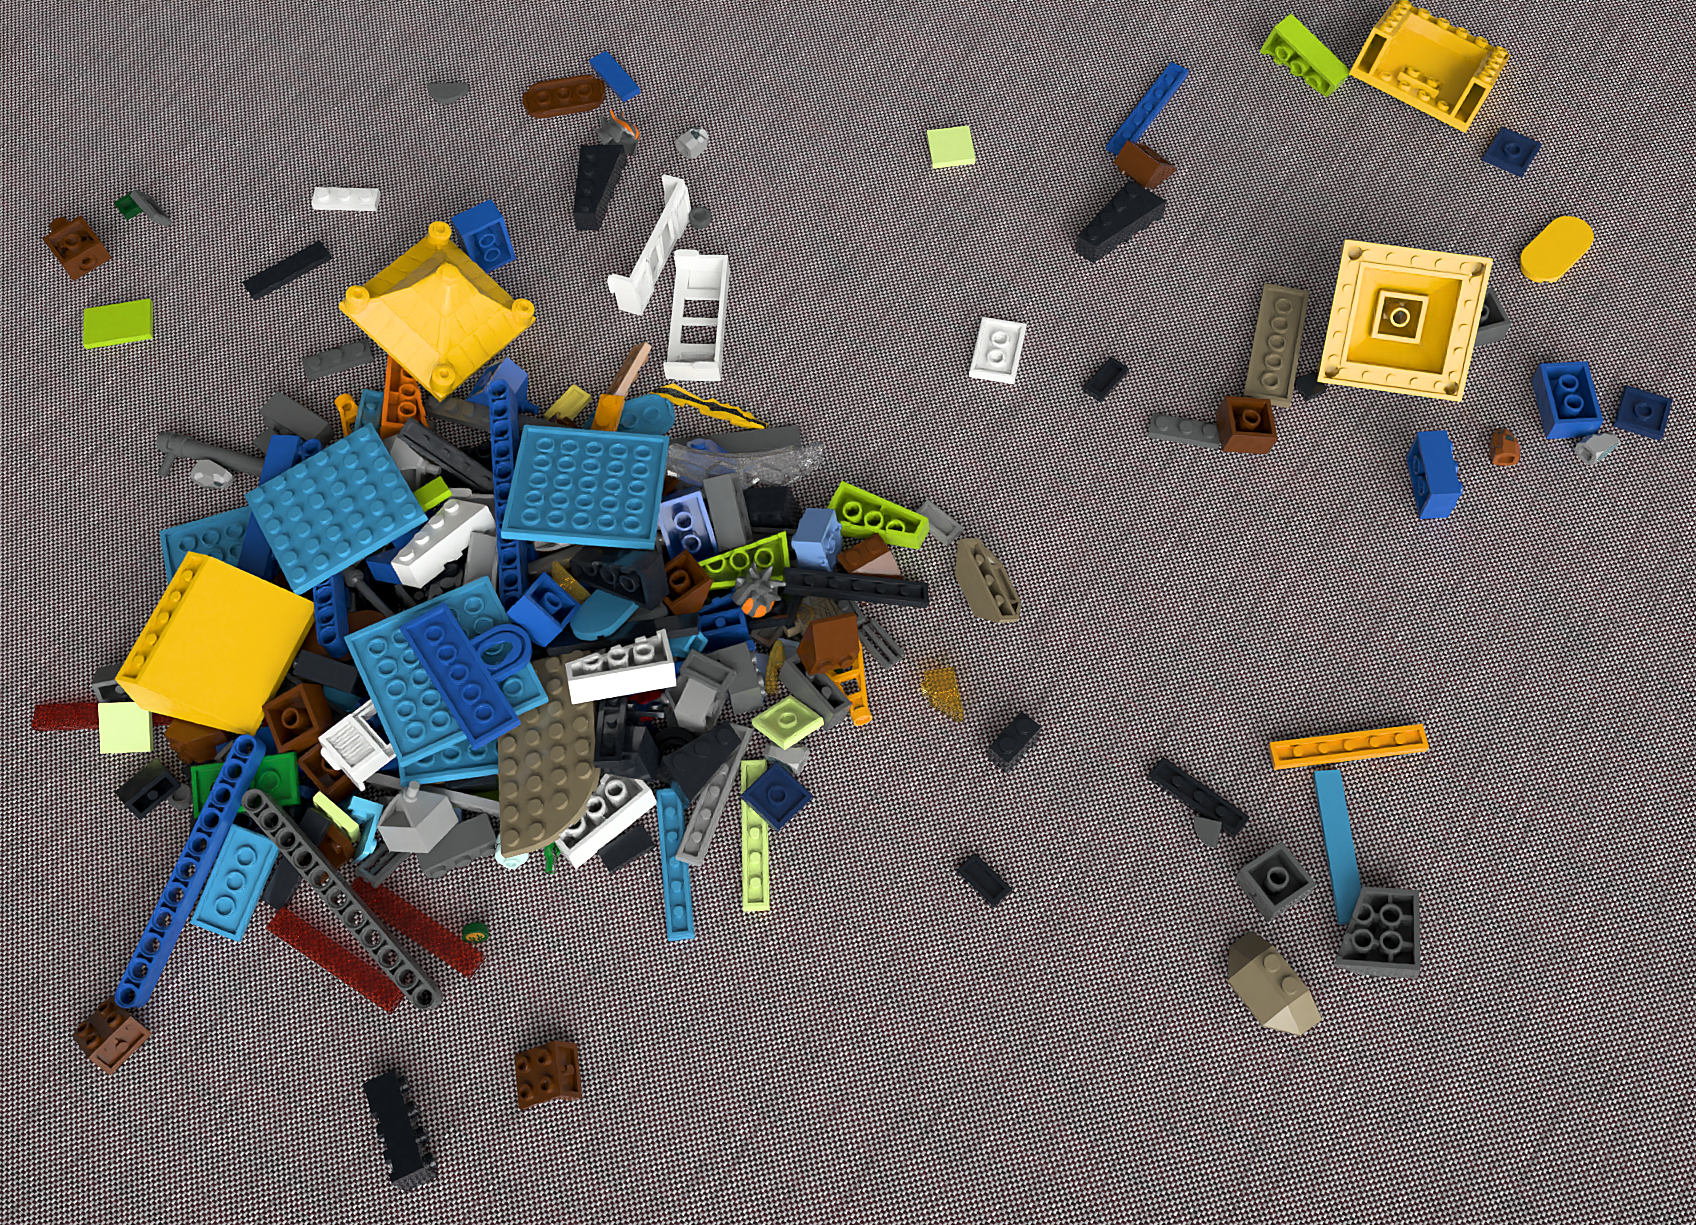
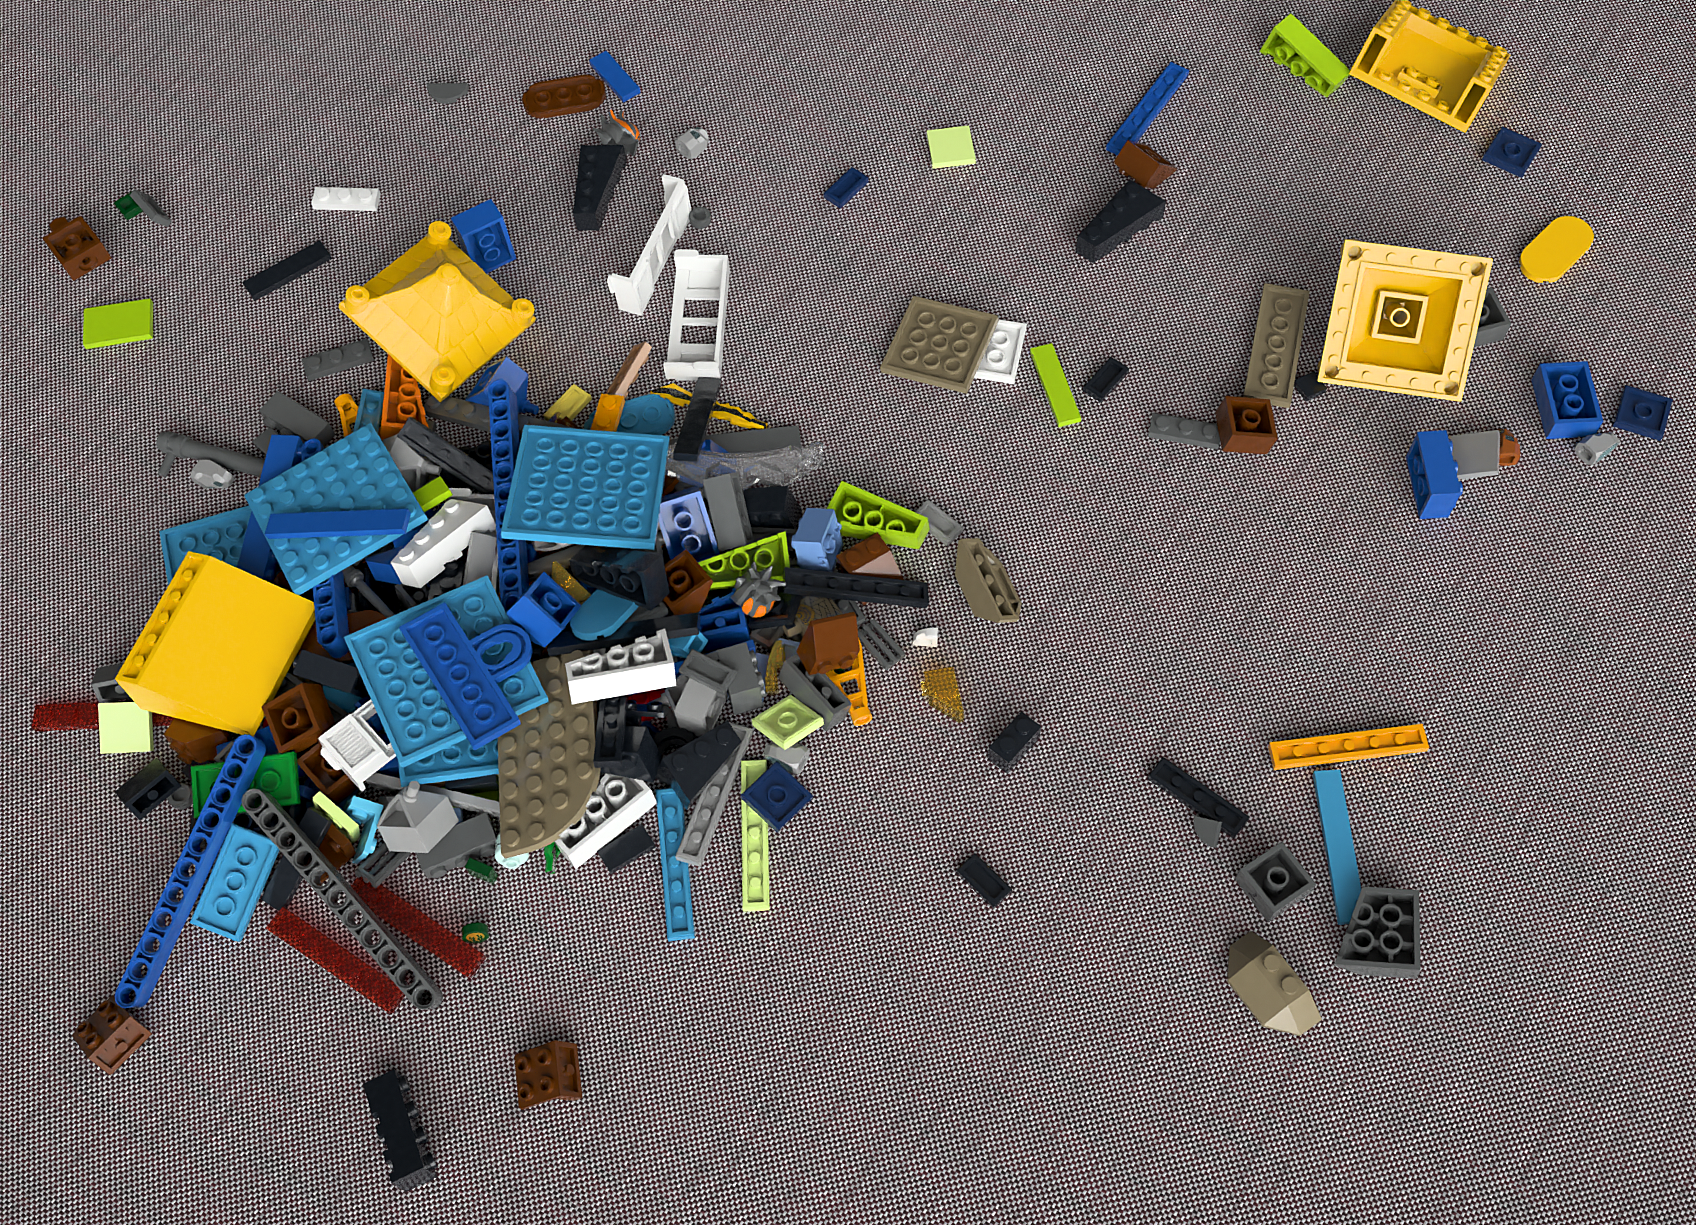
none -> blue tile [265,508,411,539]
none -> dark green tile [465,858,498,885]
none -> black tile [673,377,721,462]
none -> dark blue tile [824,167,869,209]
none -> dark tan plate [880,296,999,394]
none -> white tile [912,628,938,647]
none -> lime tile [1030,343,1081,427]
none -> light grey tile [1449,430,1500,480]

